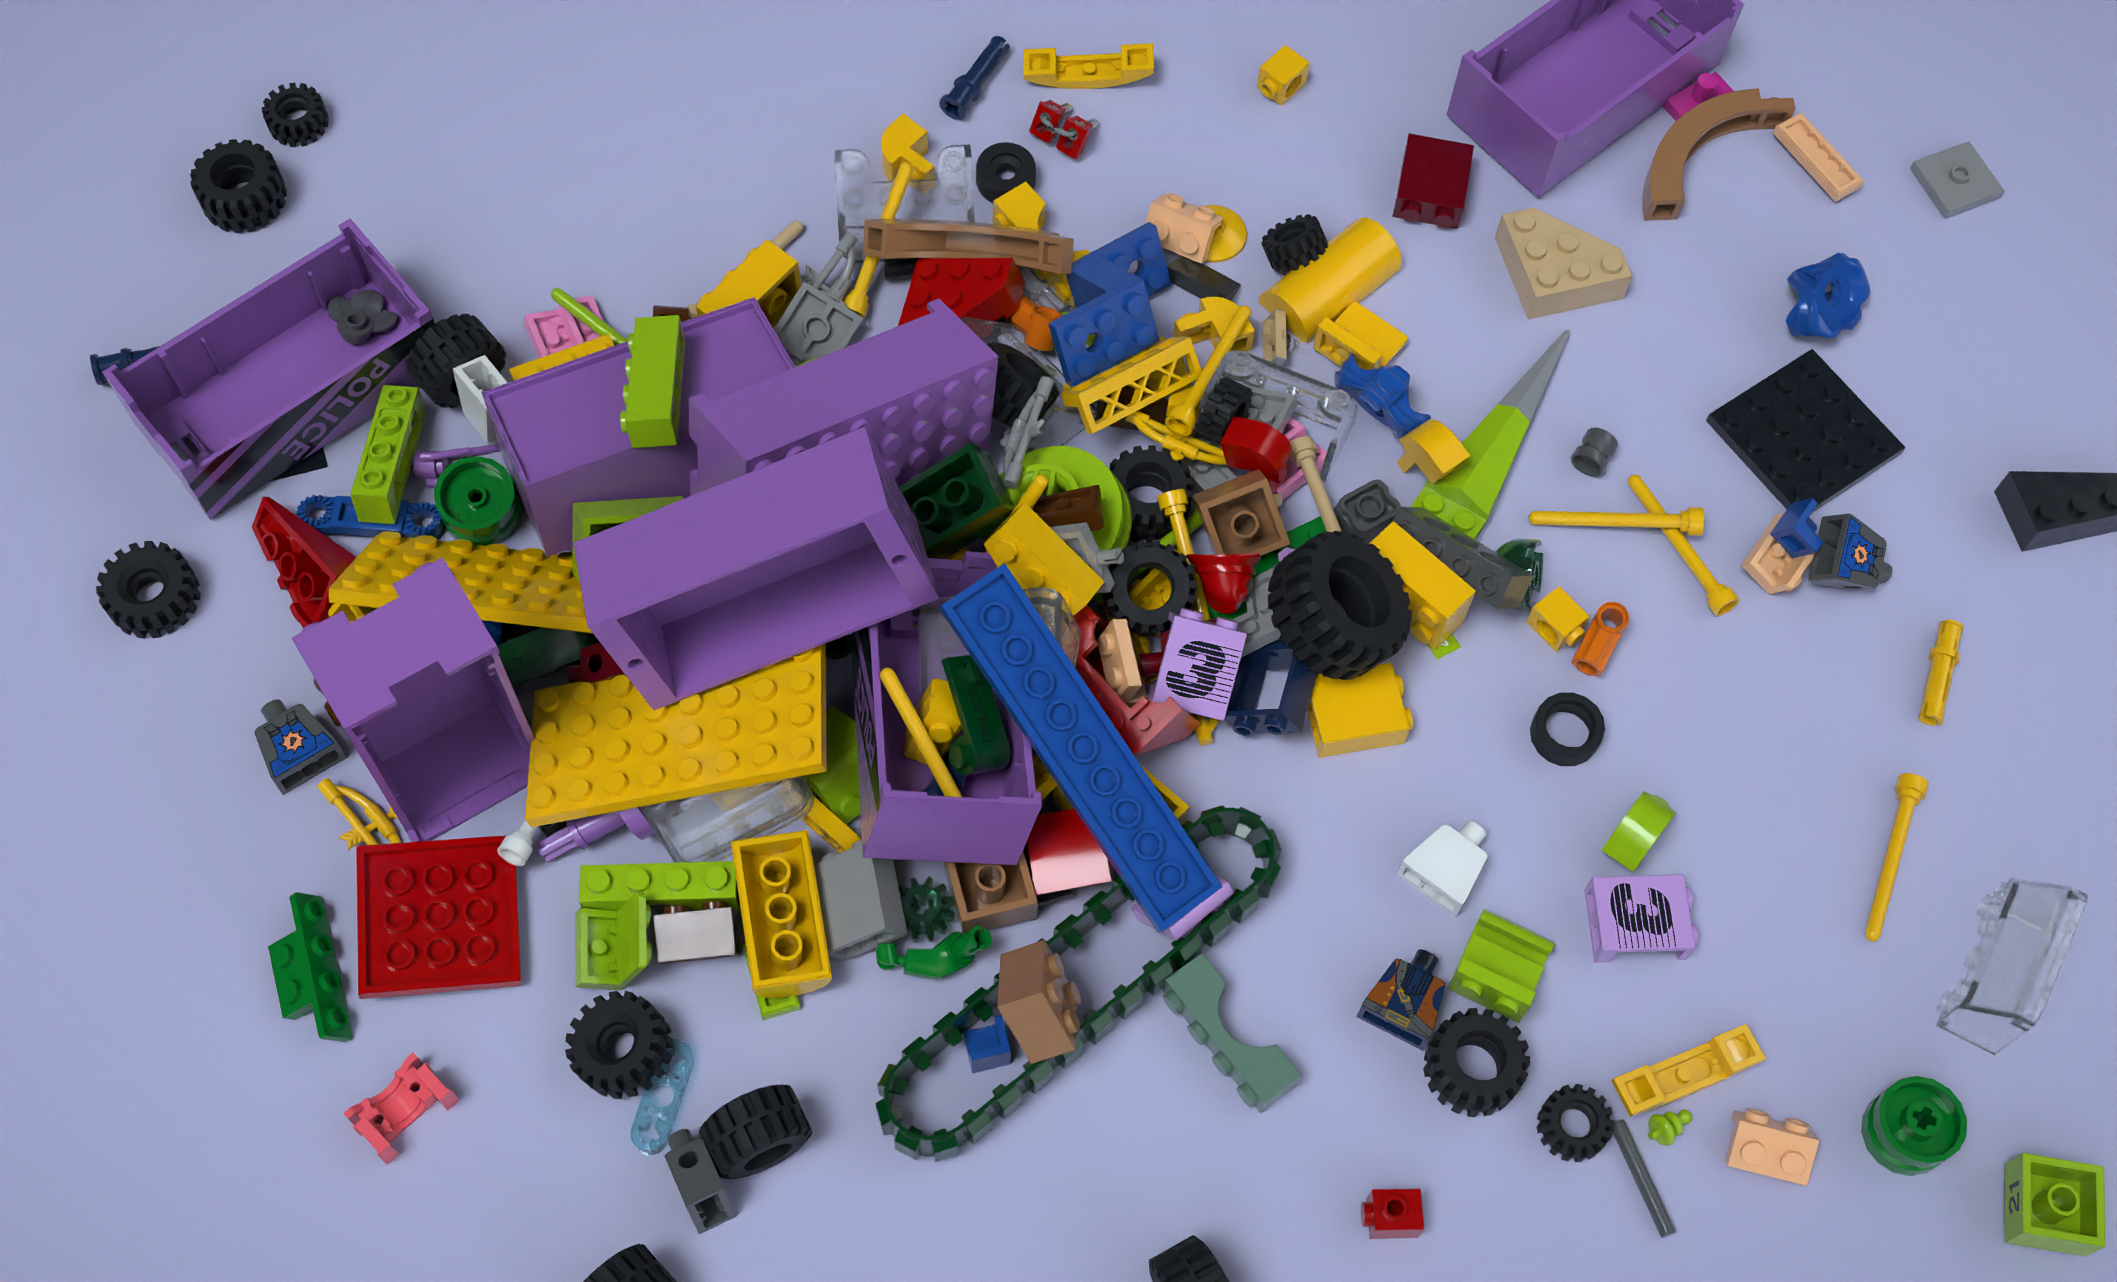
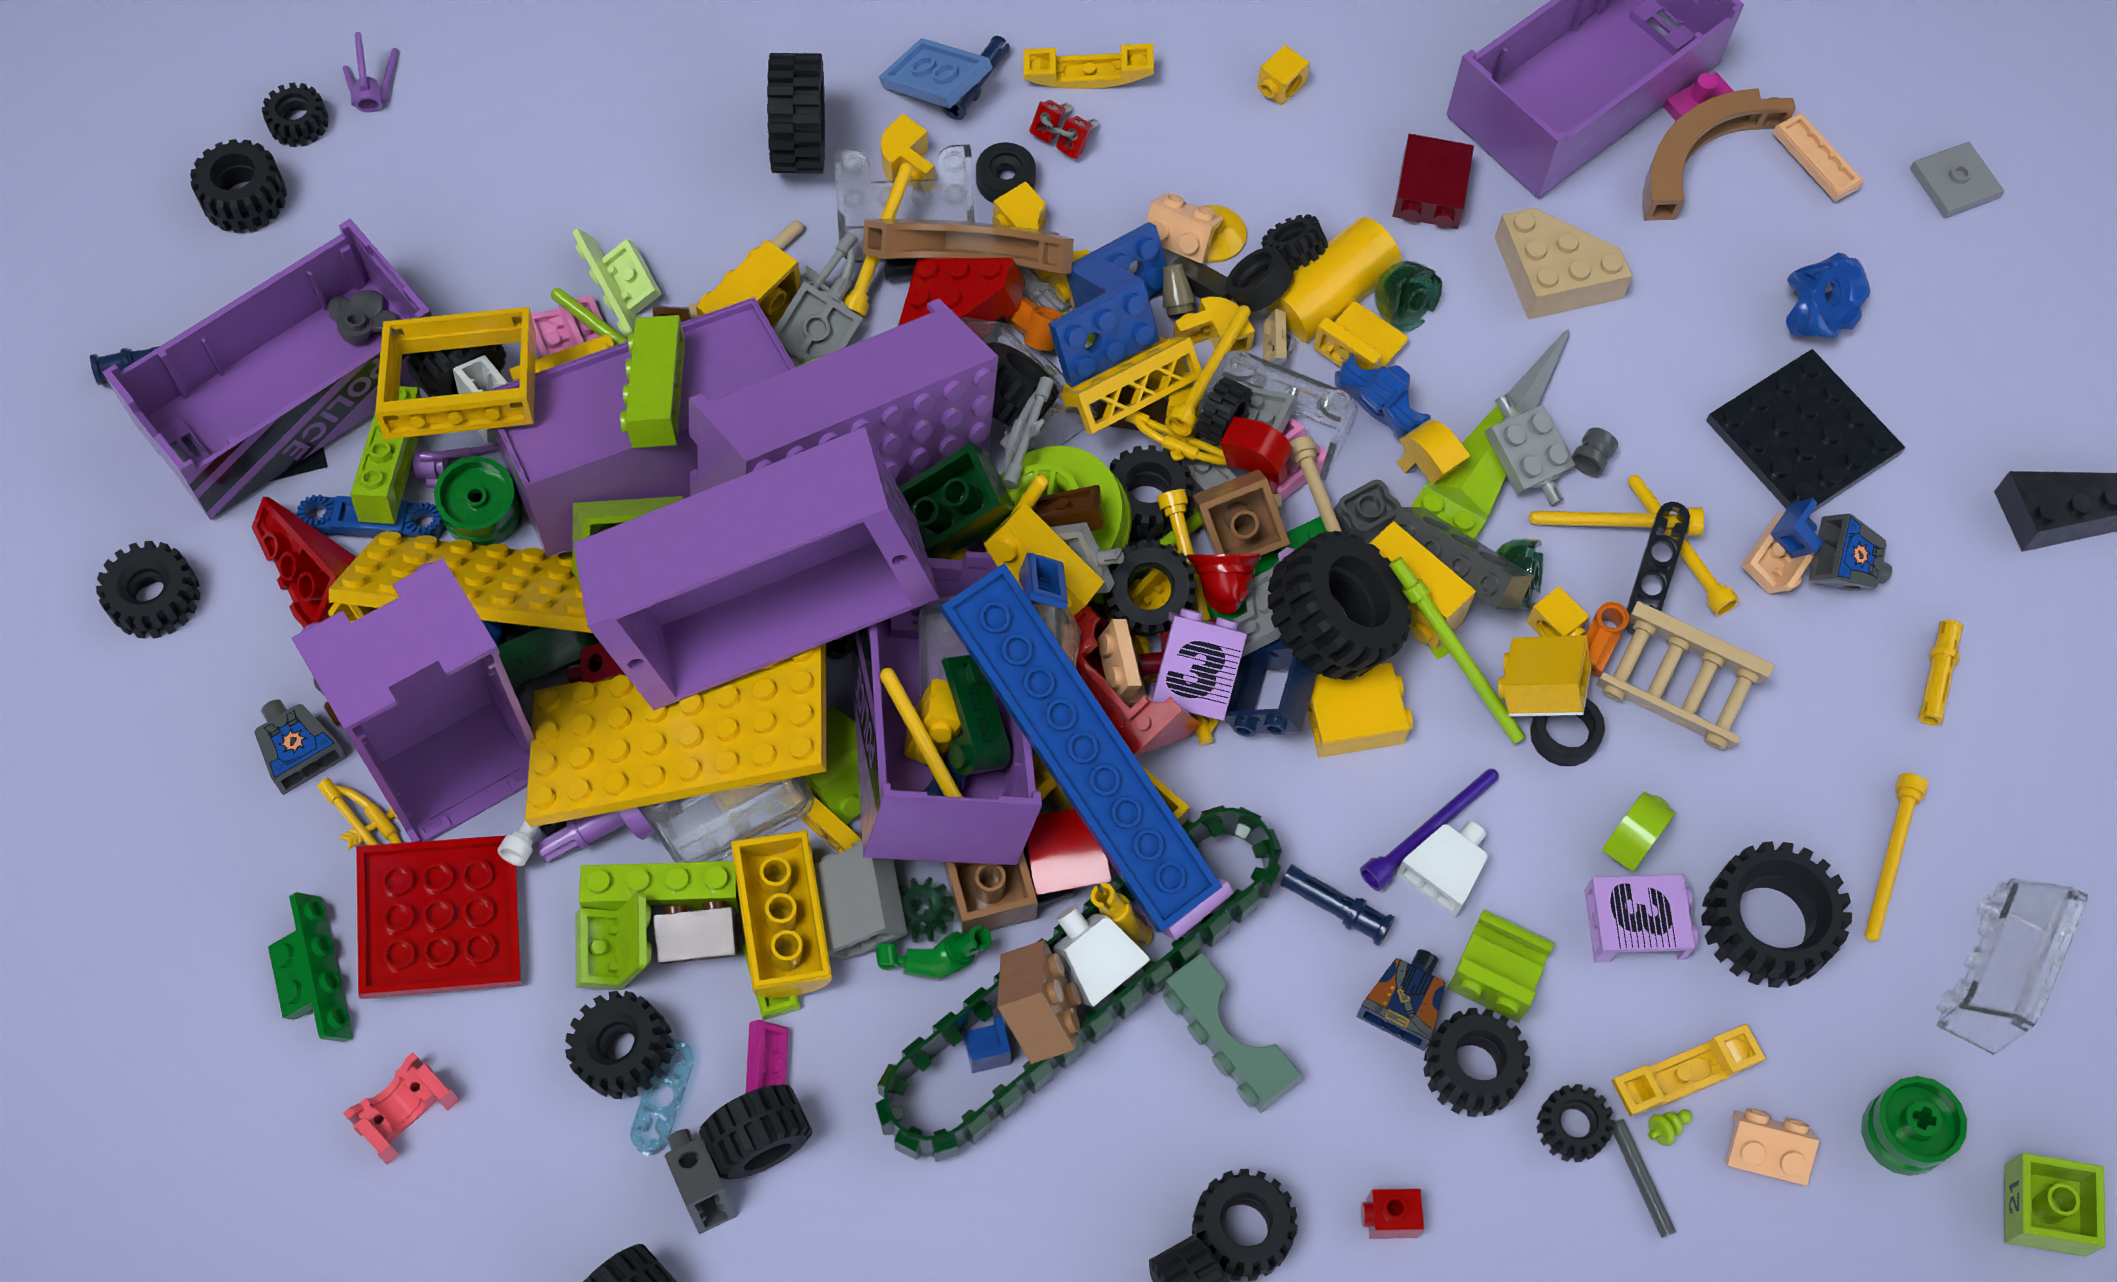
none -> medium lavender plant [343,32,398,112]
none -> yellow window [375,307,536,440]
none -> yellowish green bracket [572,227,662,338]
none -> dark pink plate [745,1020,788,1093]
none -> black tyre [767,53,825,174]
none -> medium blue plate [879,38,993,108]
none -> blue slope [1019,553,1068,610]
none -> white torso [1054,905,1150,1007]
none -> yellow pin [1090,883,1153,948]
none -> dark tan cone [1162,263,1196,315]
none -> black tyre [1192,1169,1298,1281]
none -> black tyre [1225,247,1293,312]
none -> dark blue pin [1280,864,1395,946]
none -> dark purple piece [1360,769,1499,891]
none -> clear green cylinder [1374,261,1442,331]
none -> lime bar [1389,557,1525,744]
none -> light grey plate [1484,393,1576,506]
none -> yellow piece [1498,635,1592,717]
none -> tan fence [1596,601,1775,750]
none -> black beam [1625,501,1690,635]
none -> black tyre [1701,841,1852,988]

